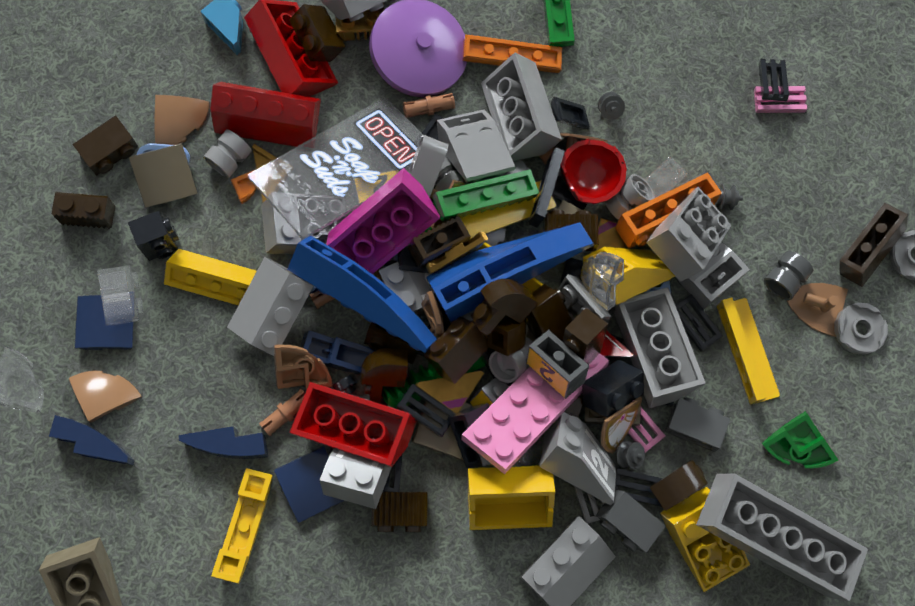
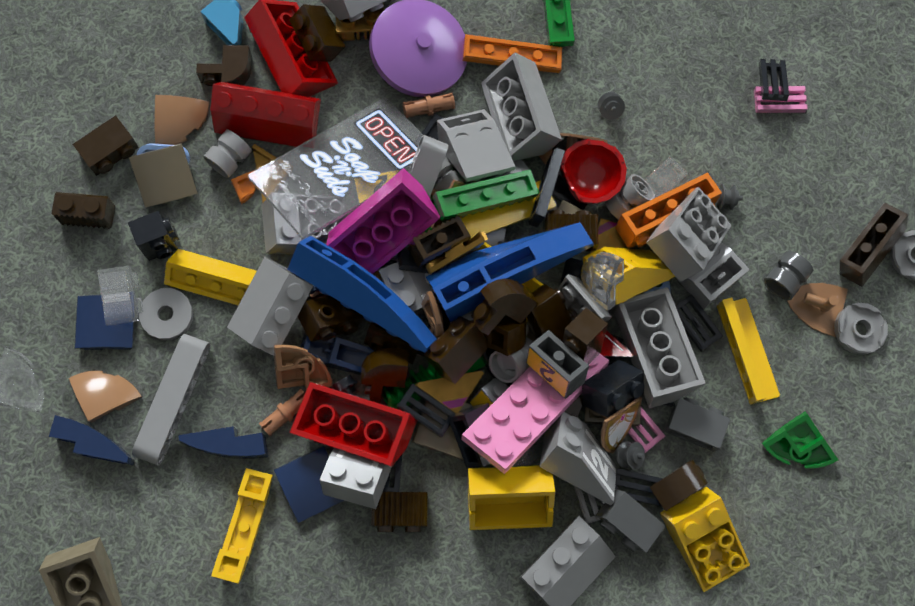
black tile [551,97,590,129] -> none
light grey brick [696,474,868,601] -> none
none -> light grey beam [132,334,211,466]
none -> light grey tile [139,288,193,341]
none -> dark brown brick [196,45,252,86]
none -> dark brown brick [297,296,364,342]

